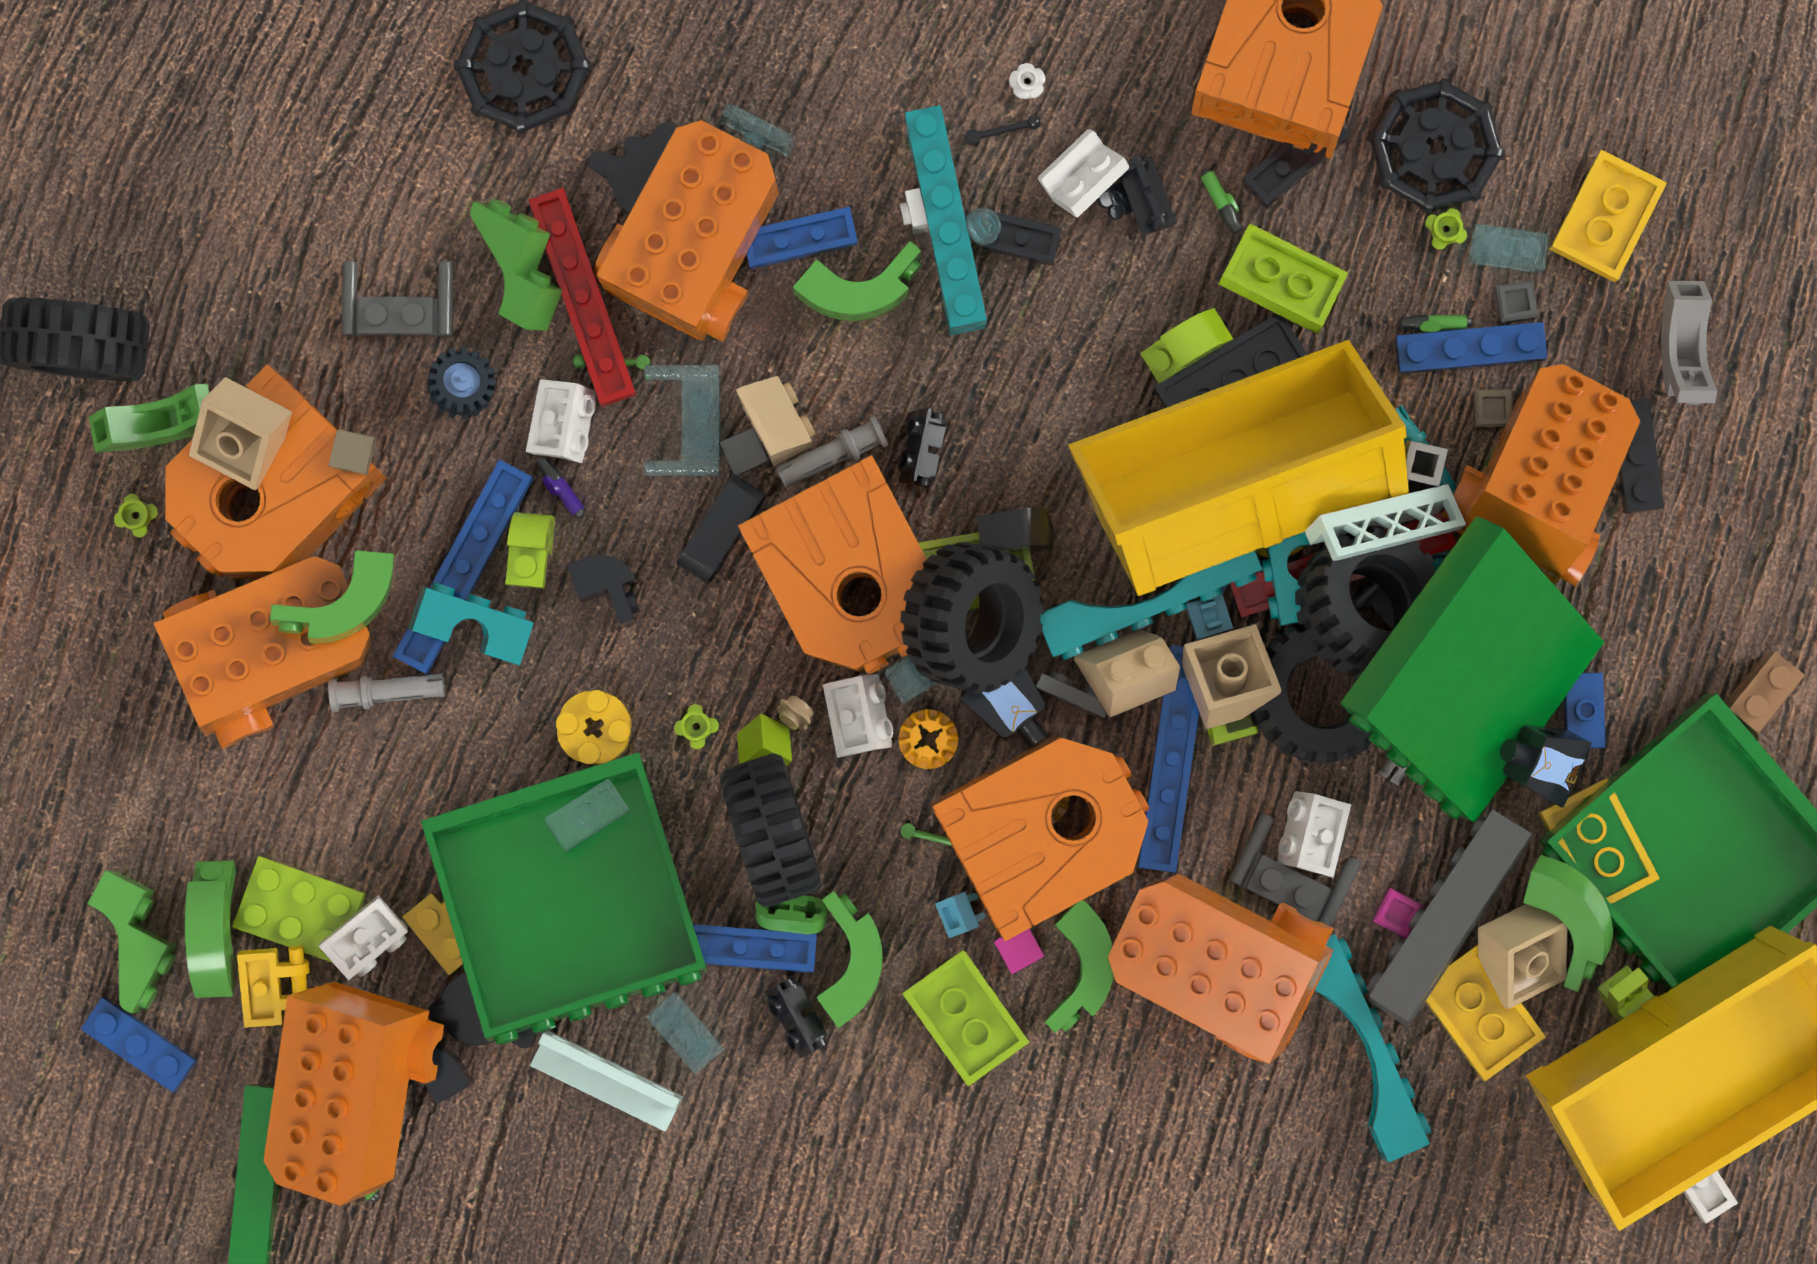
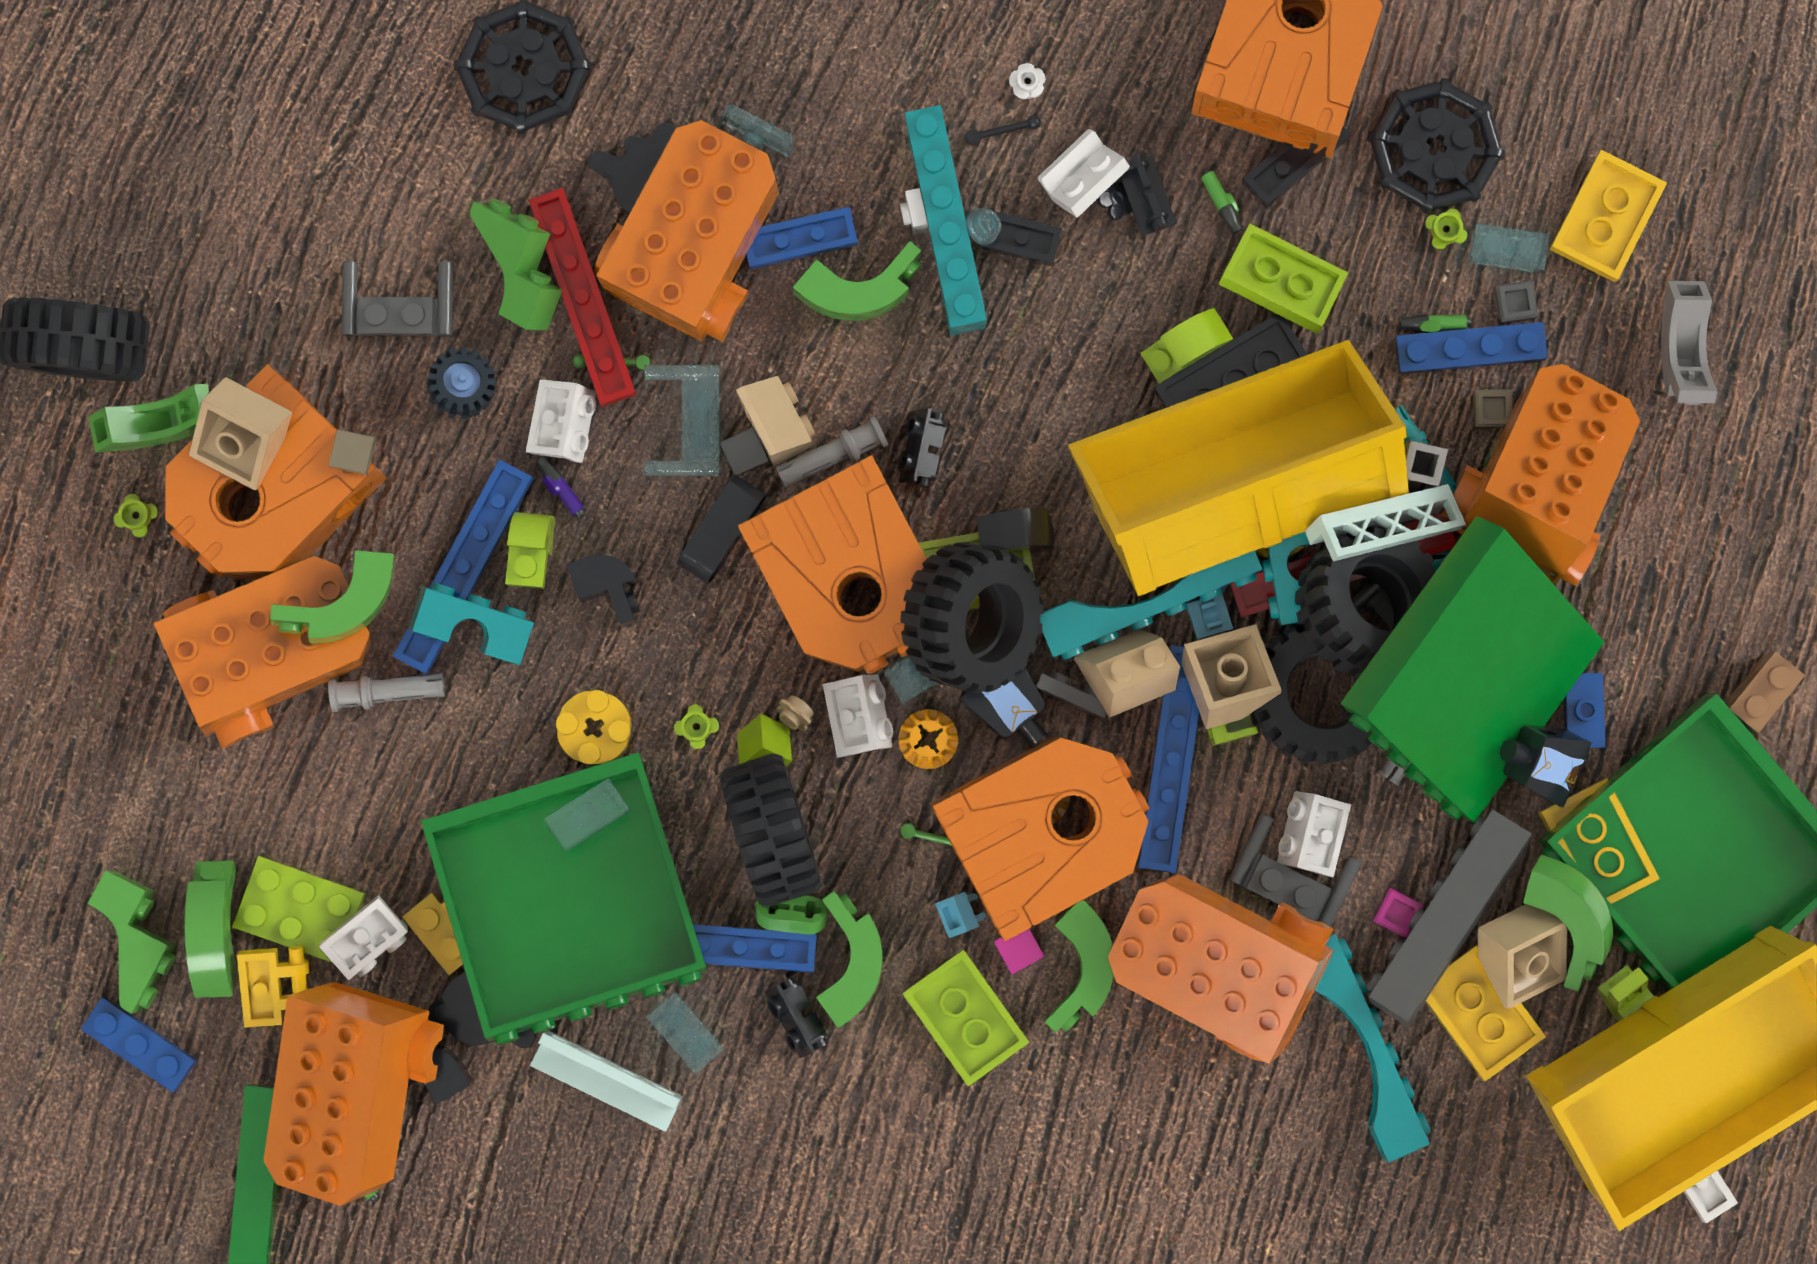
black plate [1618,398,1664,514] -> none

